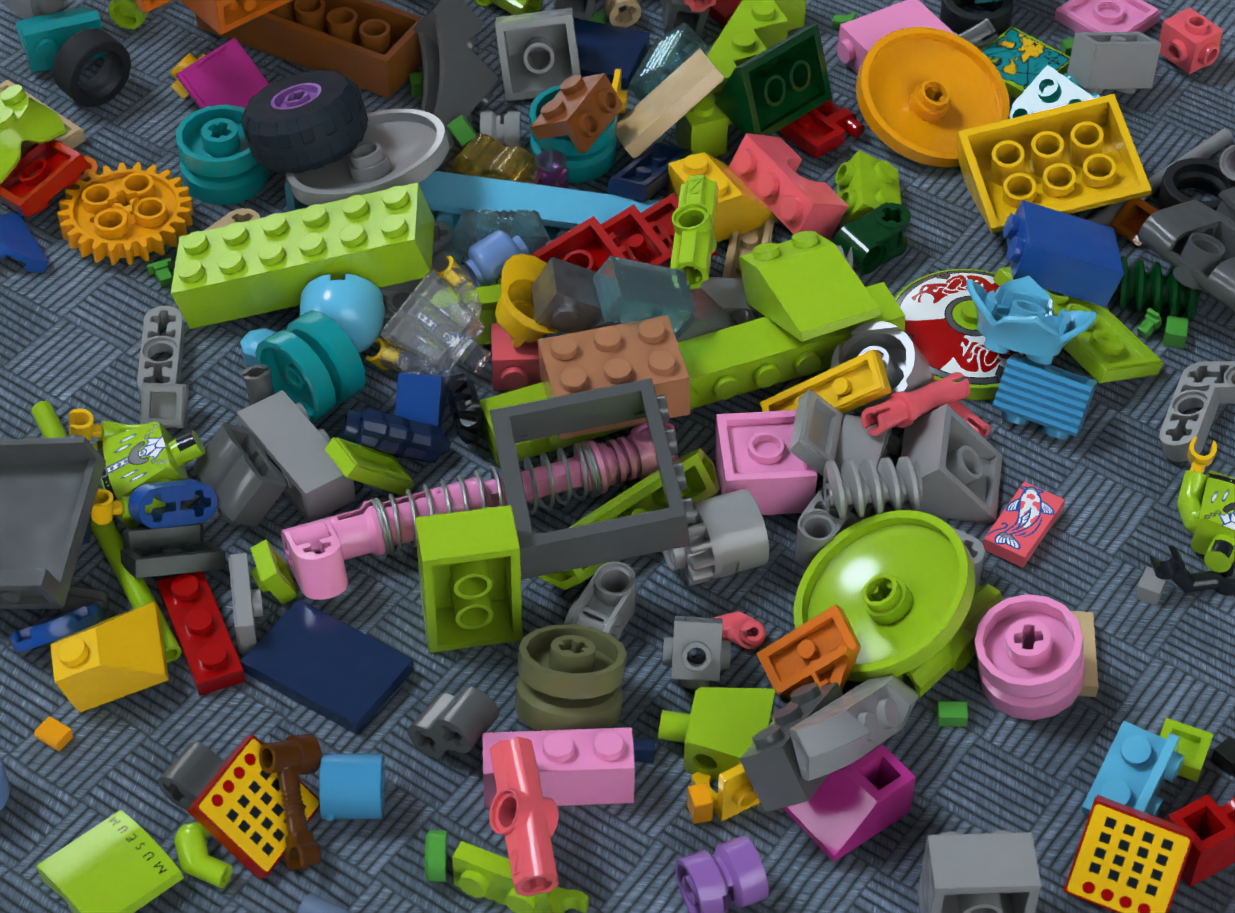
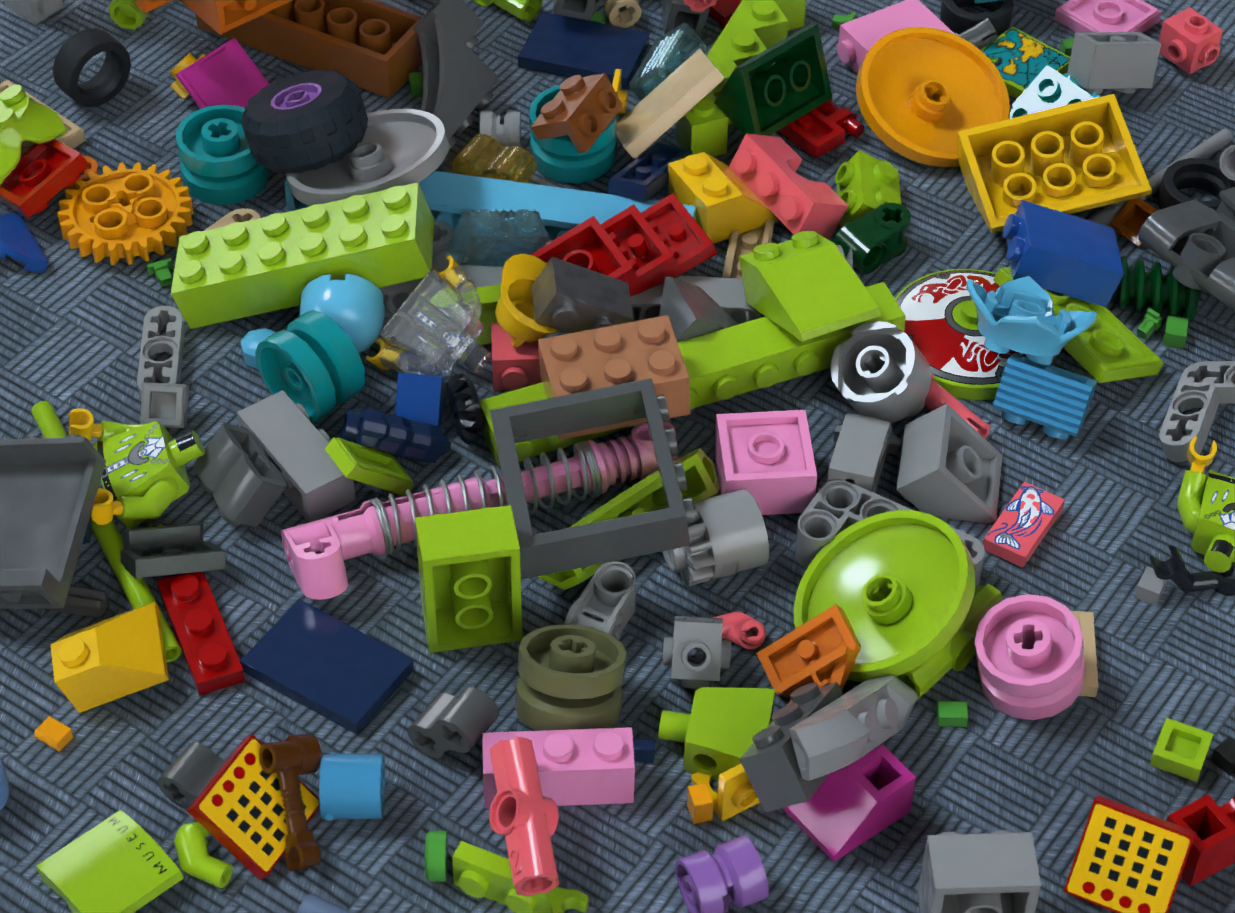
blue tile [9,602,105,652] -> none
teal bracket [16,7,106,73] -> none
blue beam [128,479,218,529] -> none
light grey plate [228,553,264,657] -> none
dark grey pin [242,364,275,407] -> none
lime plate [250,539,299,605] -> none
bright green piece [447,114,477,146] -> none
medium blue head [464,230,530,287] -> none
light grey slope [495,8,581,102] -> none
piece [534,150,569,189] -> none
clear light blue brick [593,256,696,333] -> none
lime piece [670,174,719,290] -> none
yellow tile [760,349,892,415] -> none
light grey tile [789,389,843,476] -> none
light grey piece [823,456,922,519] -> none
coral pin [861,372,970,436] -> none
medium azure bracket [1082,720,1185,817] -> none

